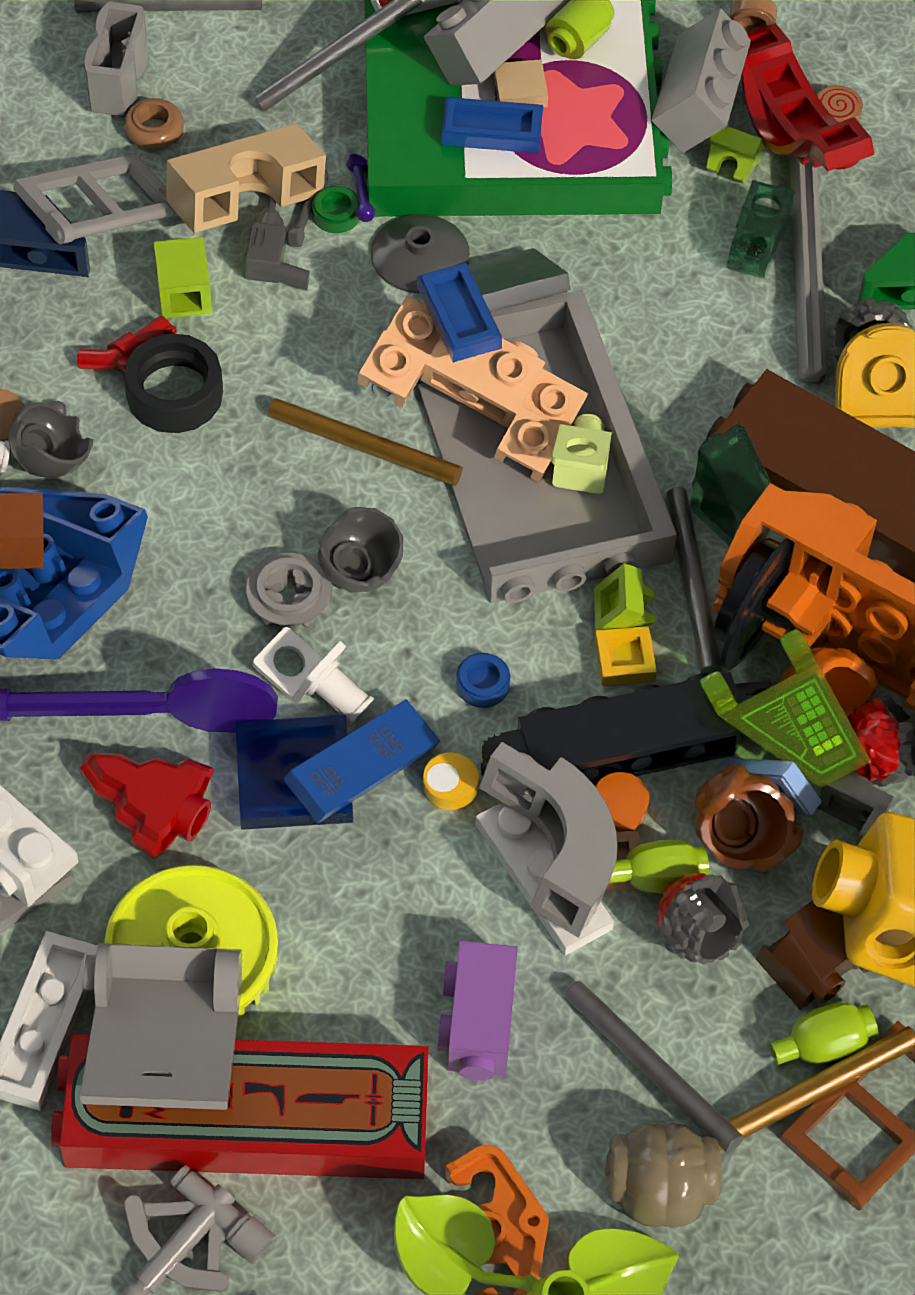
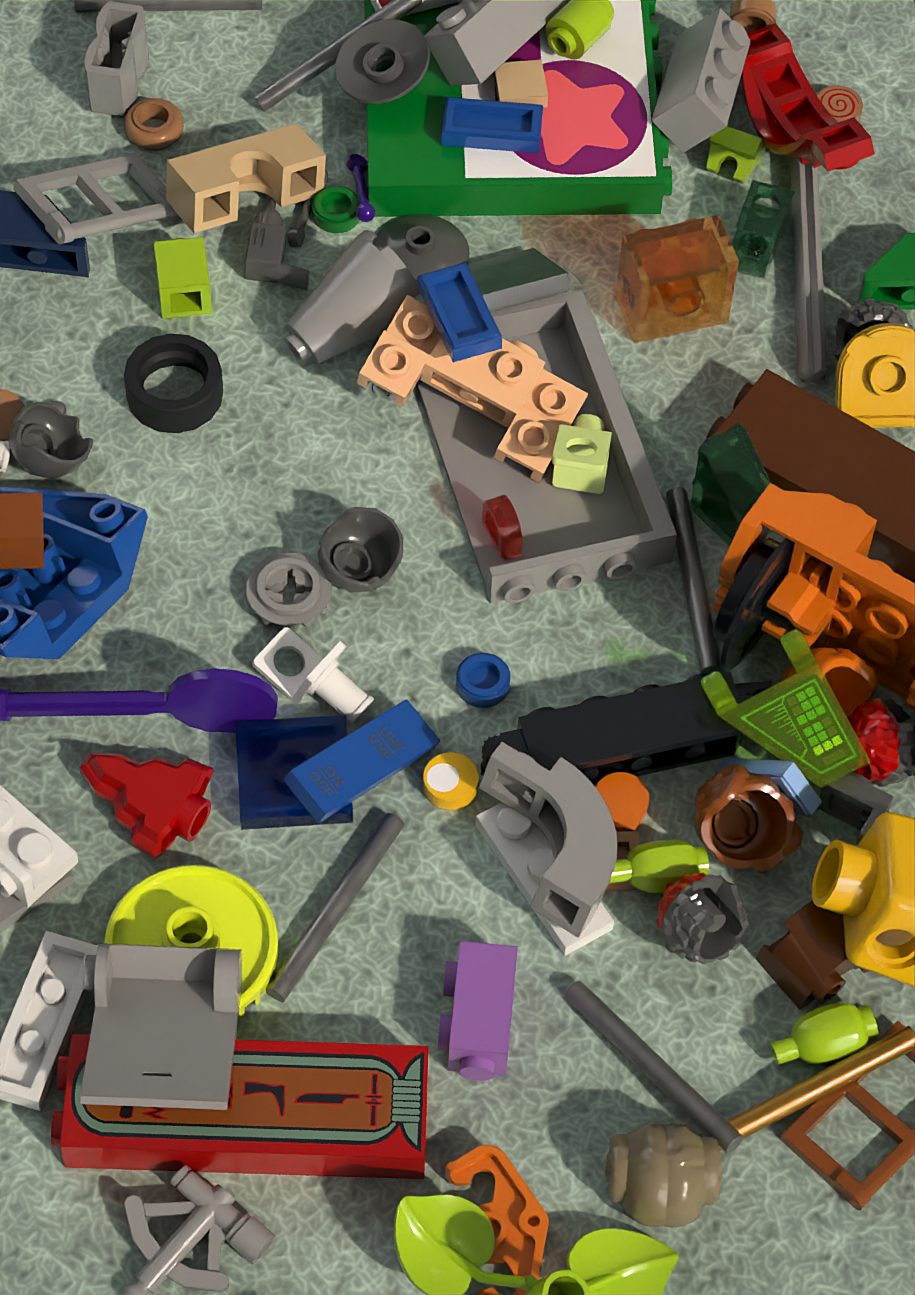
red piece [77,315,177,371] -> none
pearl gold bar [268,398,463,486] -> none
lime tile [594,563,656,633] -> none
yellow tile [595,626,657,686] -> none
none -> flat silver bar [266,813,404,1003]
none -> light grey cone [284,230,425,365]
none -> dark grey dish [335,19,430,104]
none -> clear red tile [482,494,522,560]
none -> clear orange brick [615,215,739,343]

